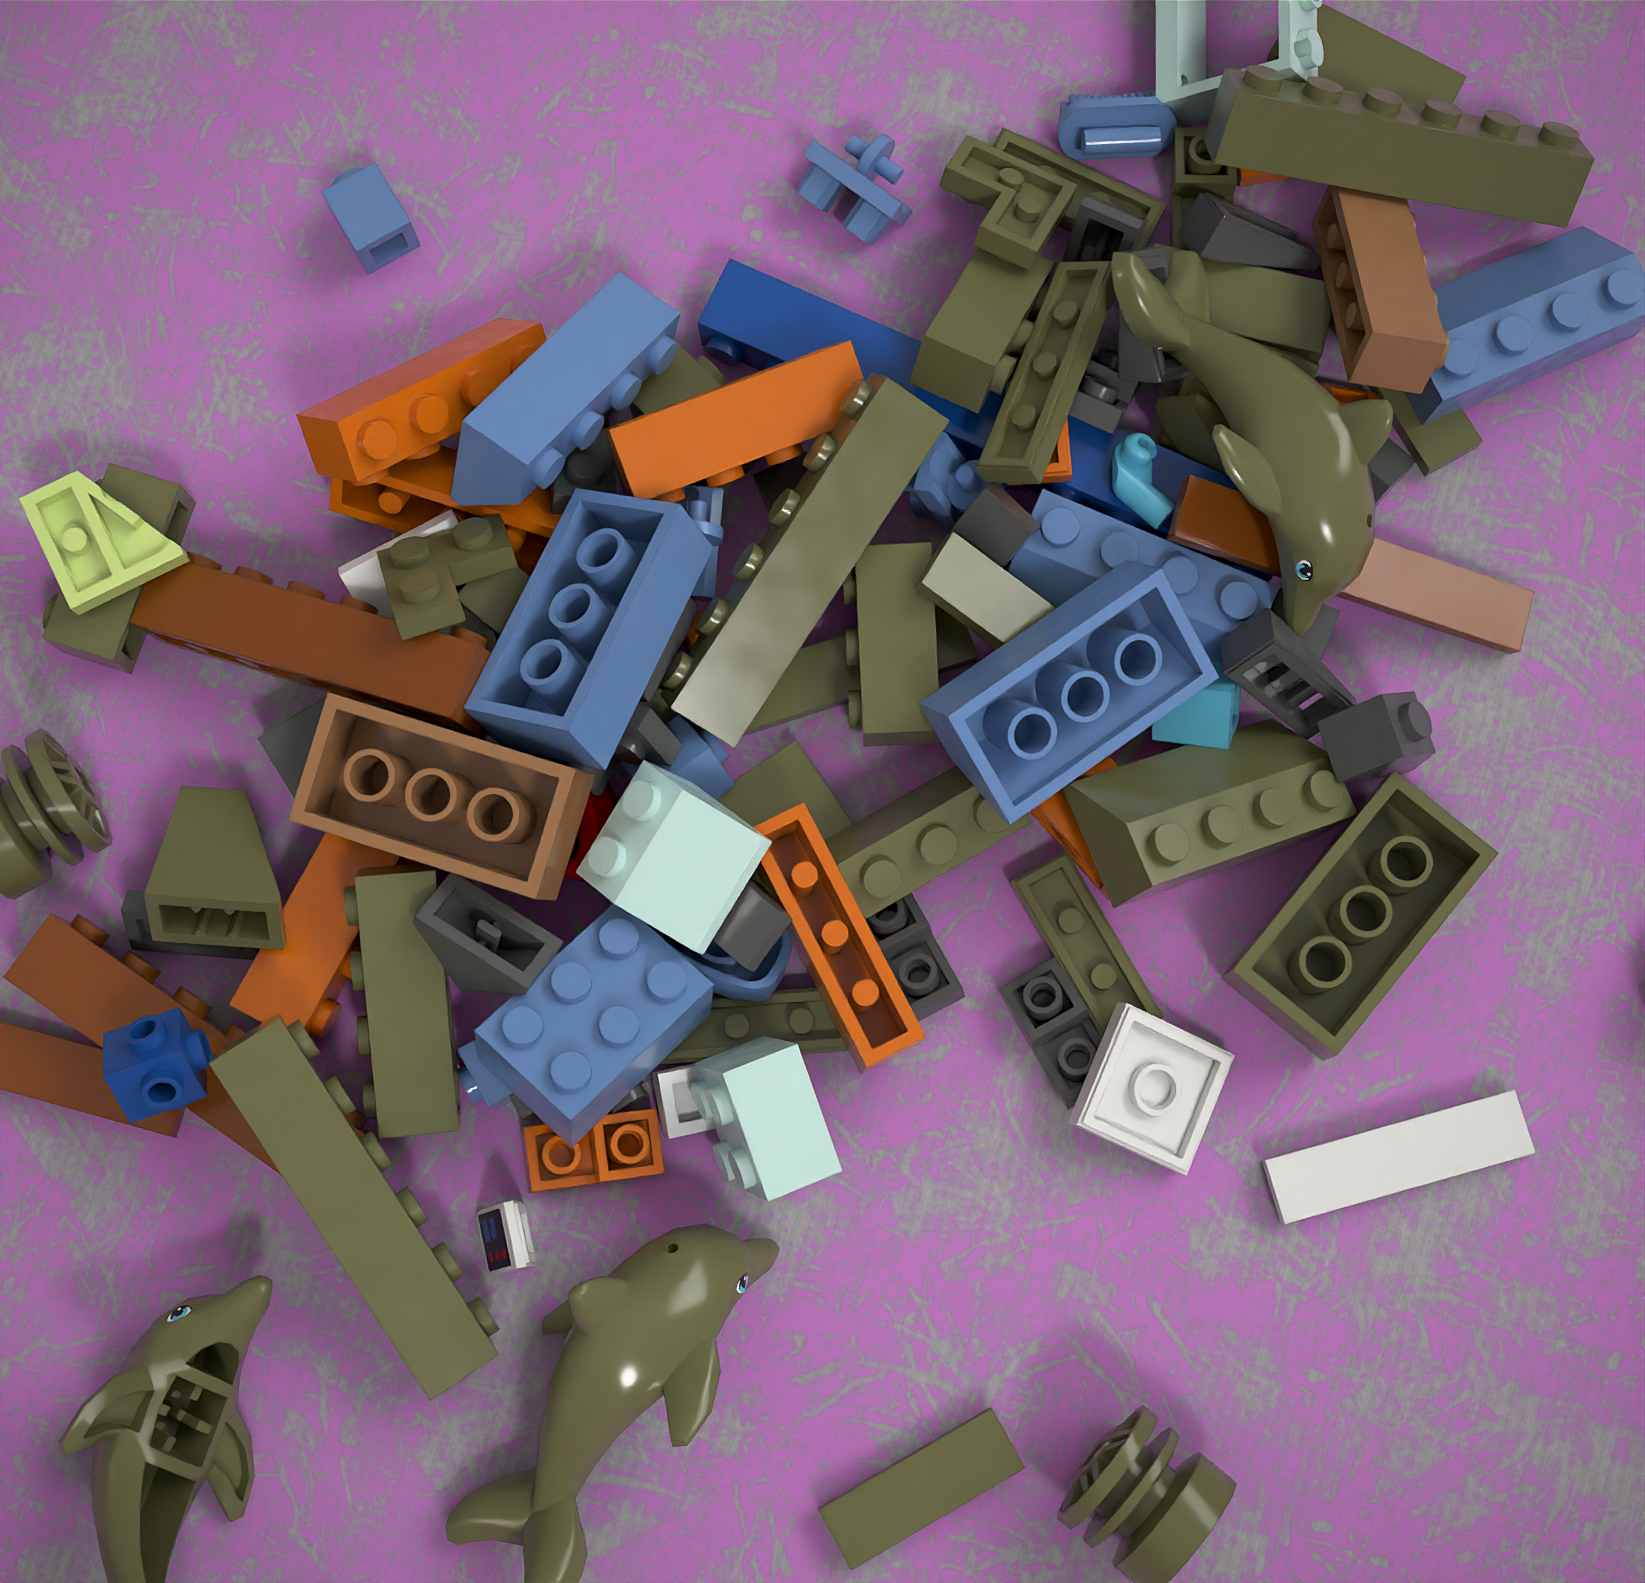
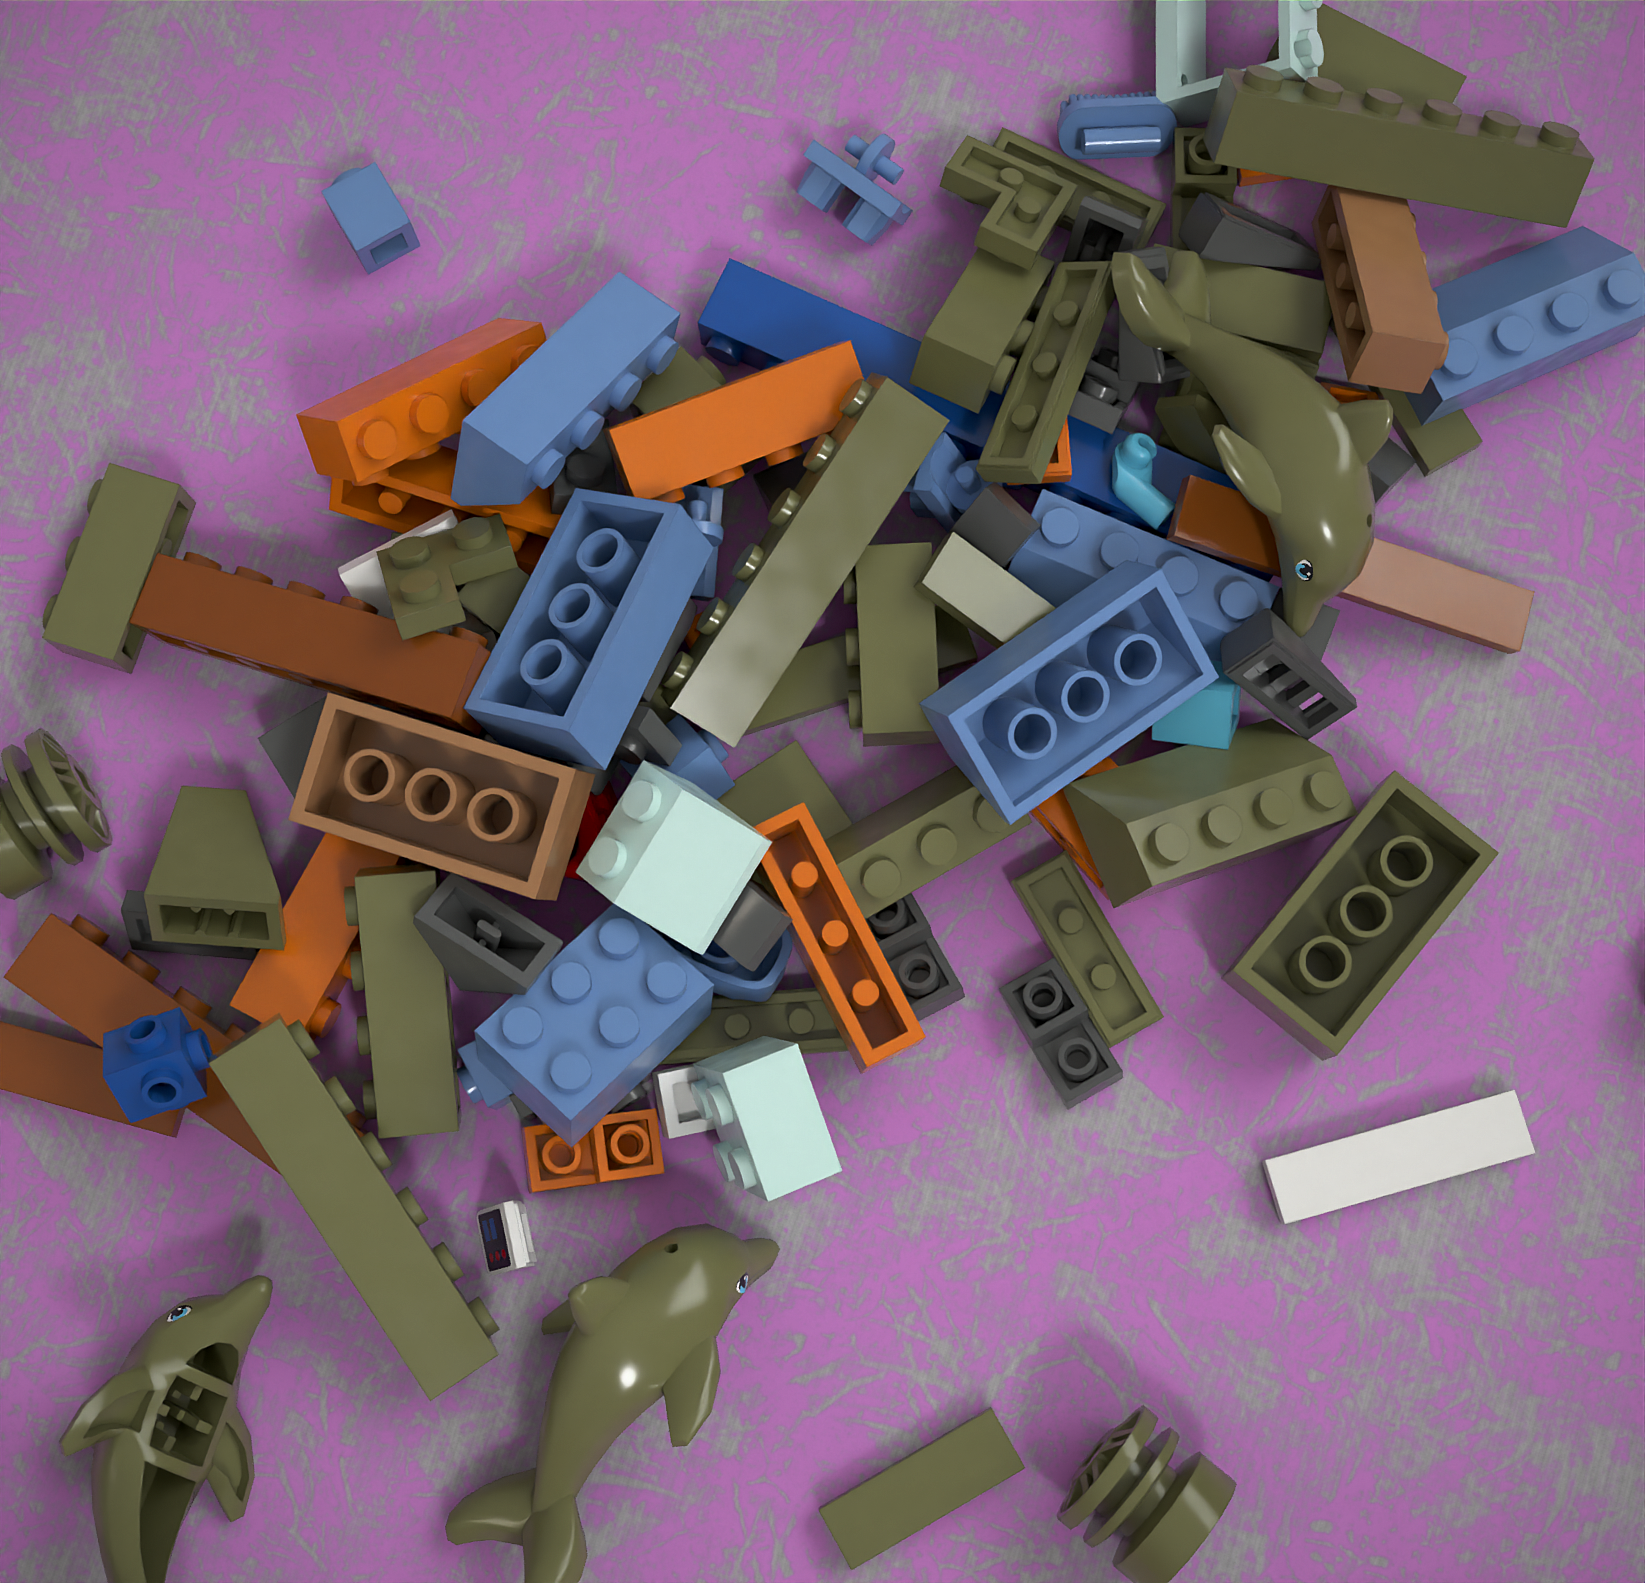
yellowish green wing [19,470,190,615] -> none
white tile [1068,1002,1235,1176] -> none
dark grey slope [1317,691,1436,783] -> none

